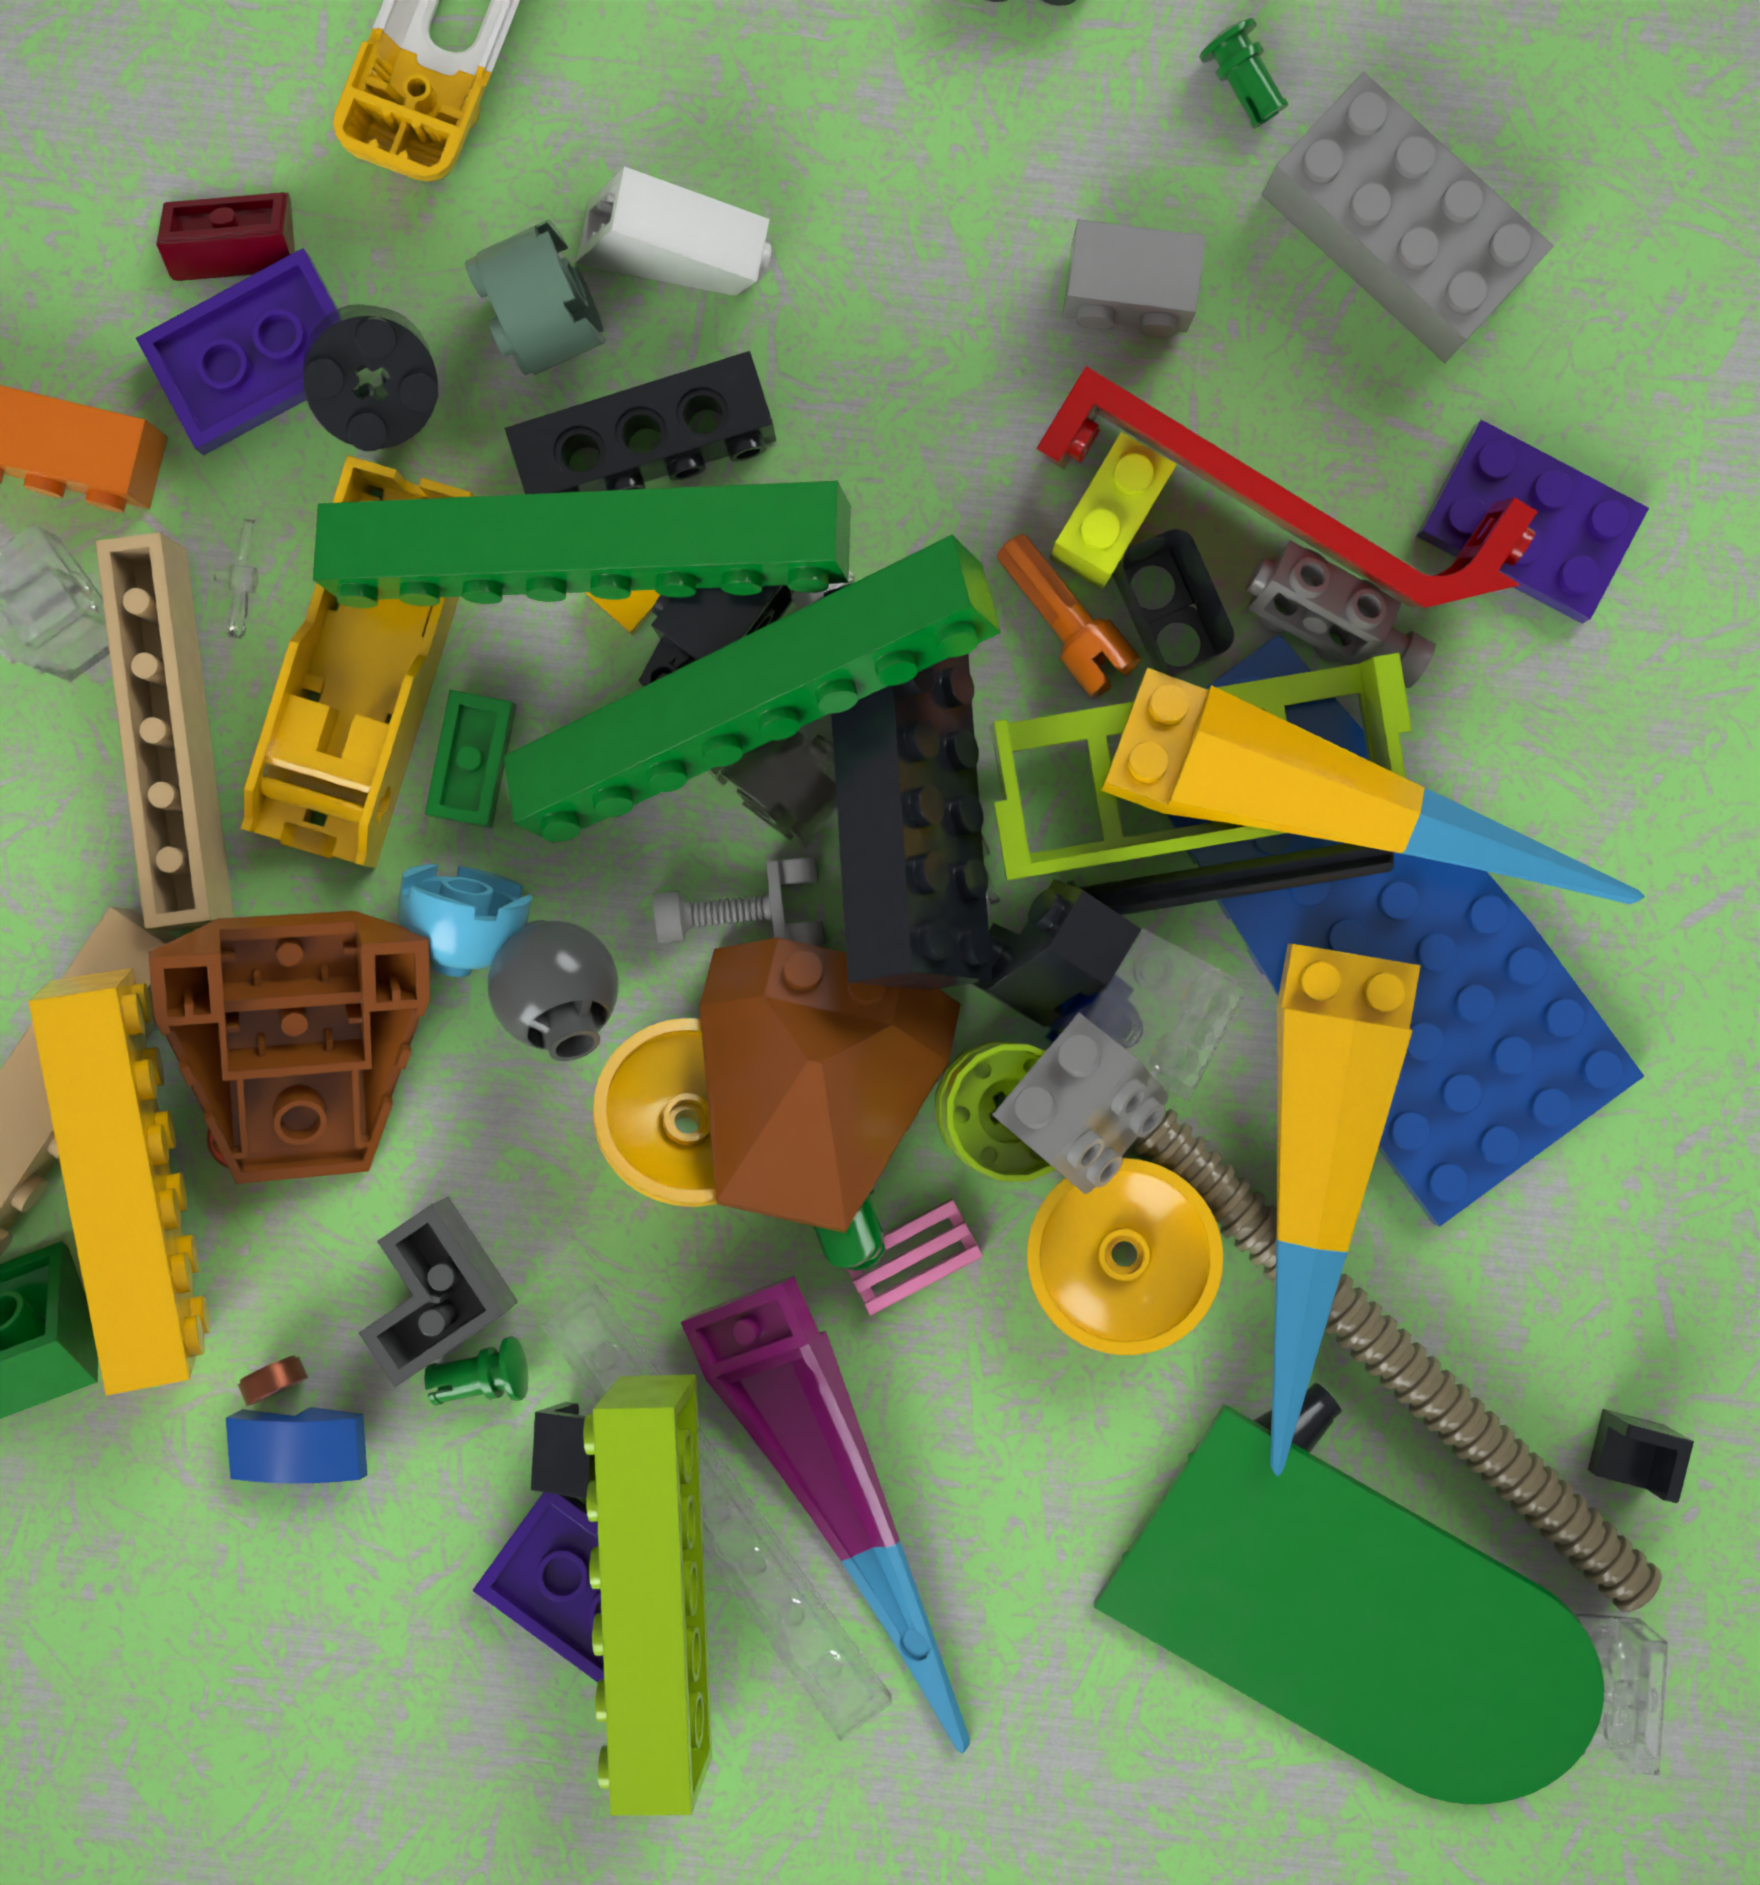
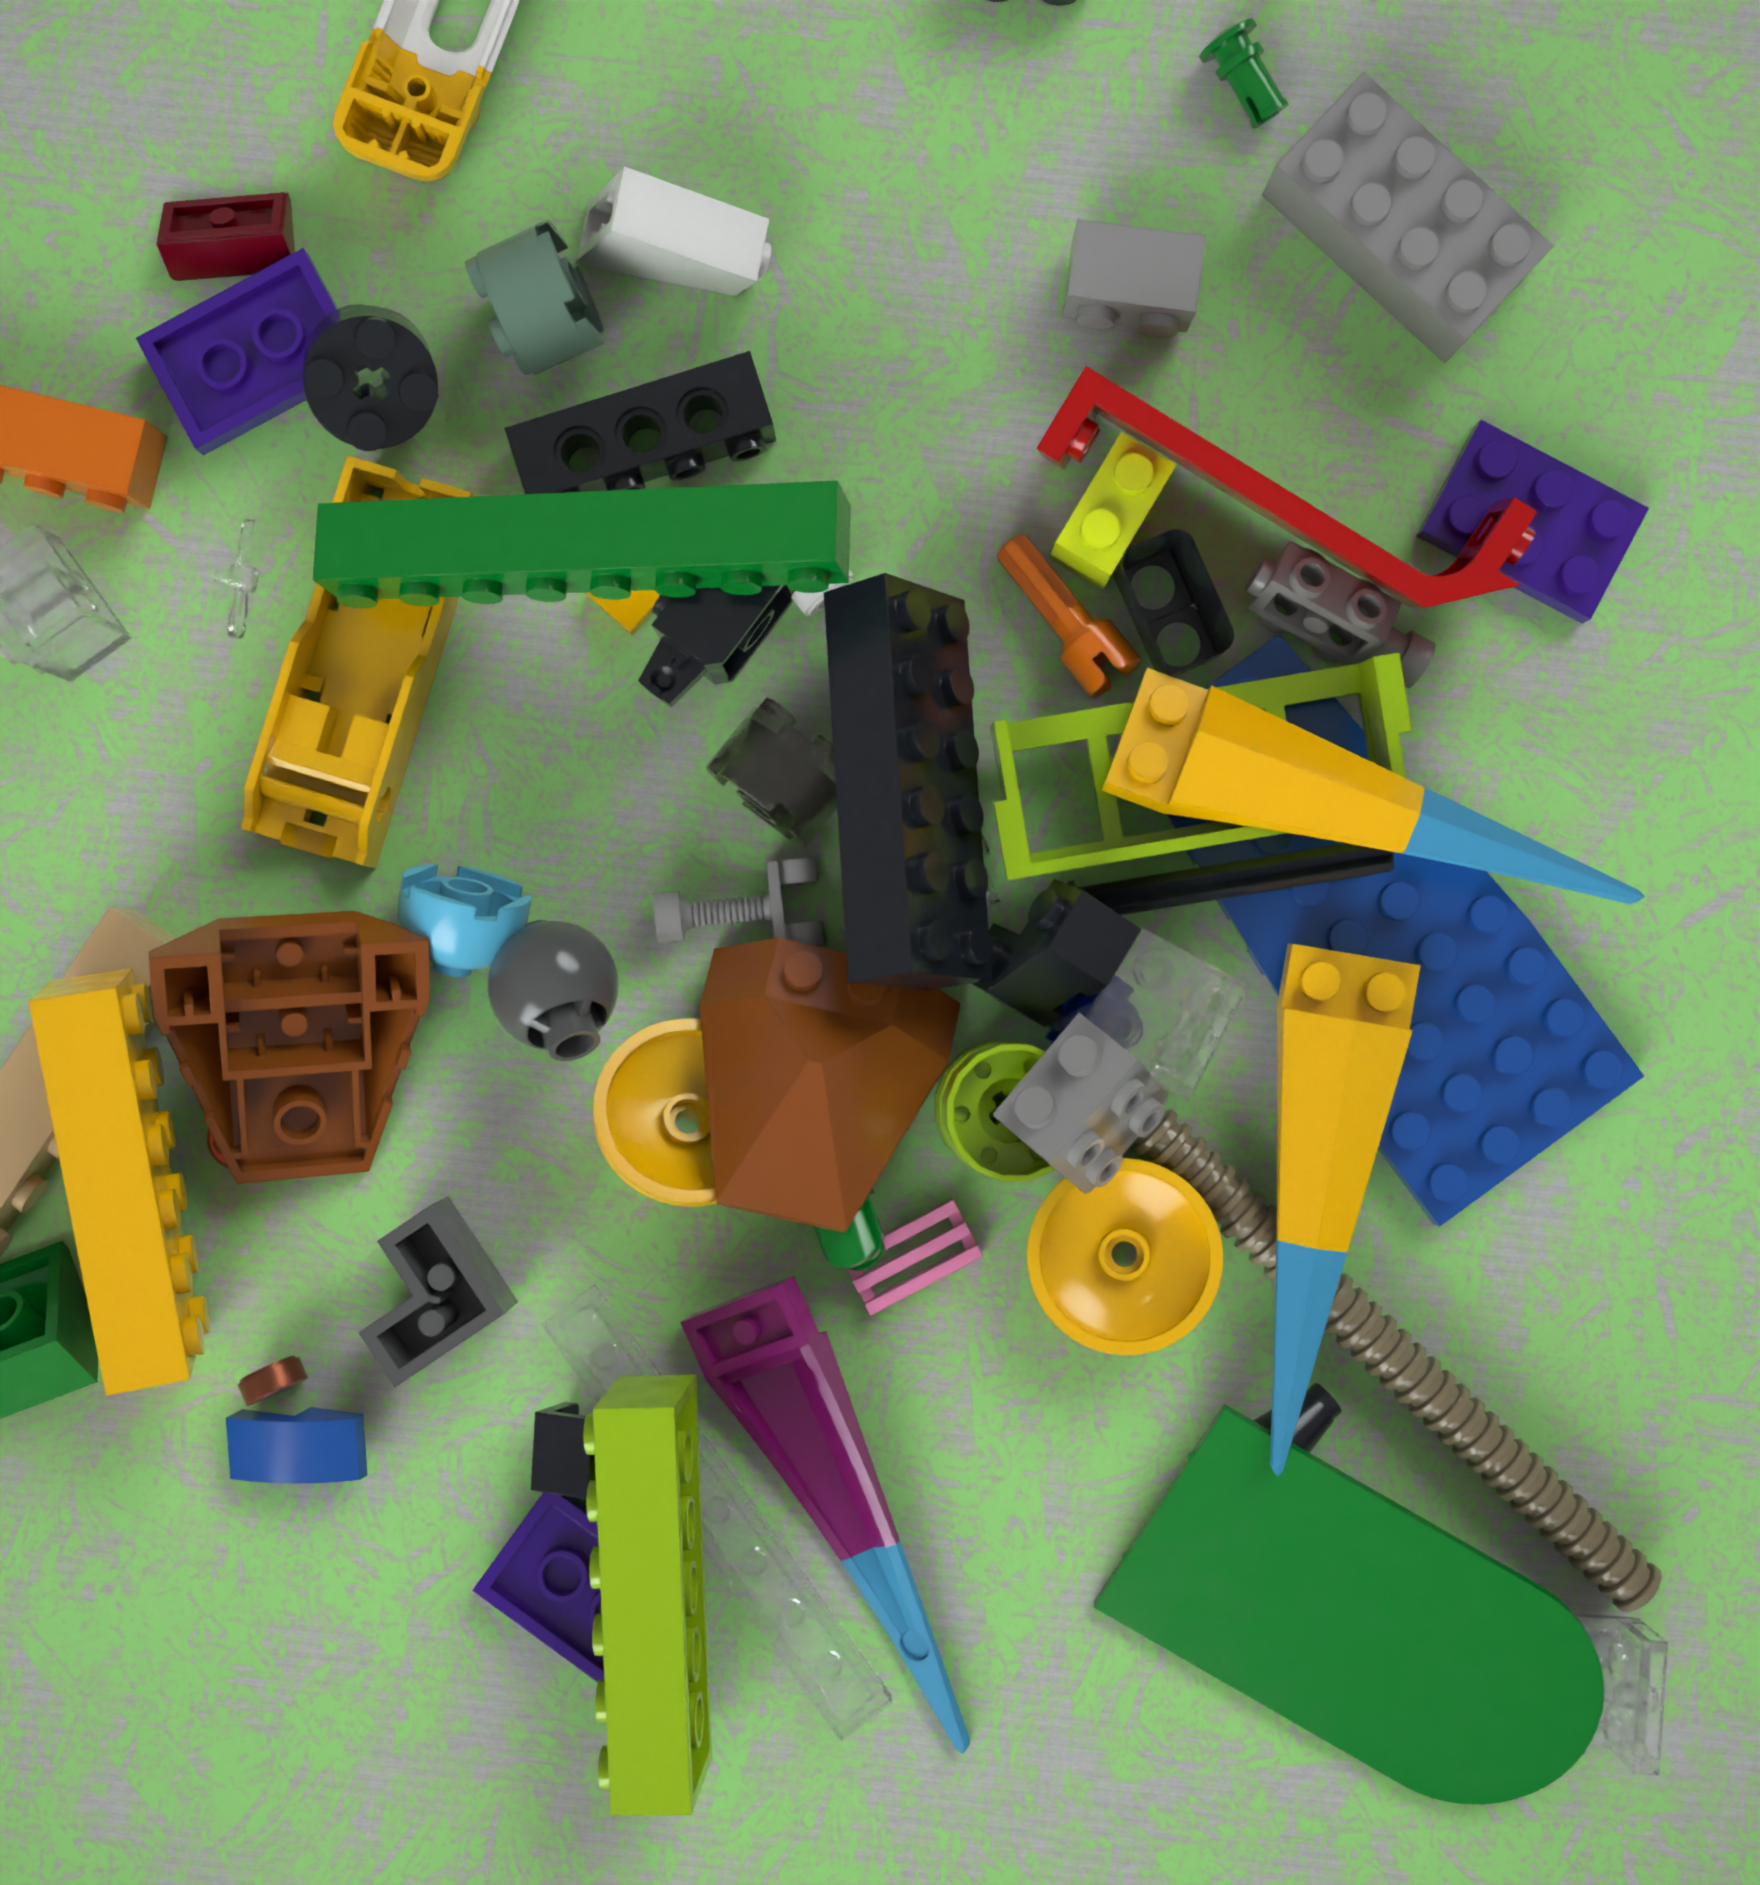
tan brick [95,532,234,931] -> none
green pin [424,1336,529,1406] -> none
green plate [425,690,517,828] -> none
green brick [503,534,1001,843] -> none
black panel [1588,1409,1694,1504] -> none

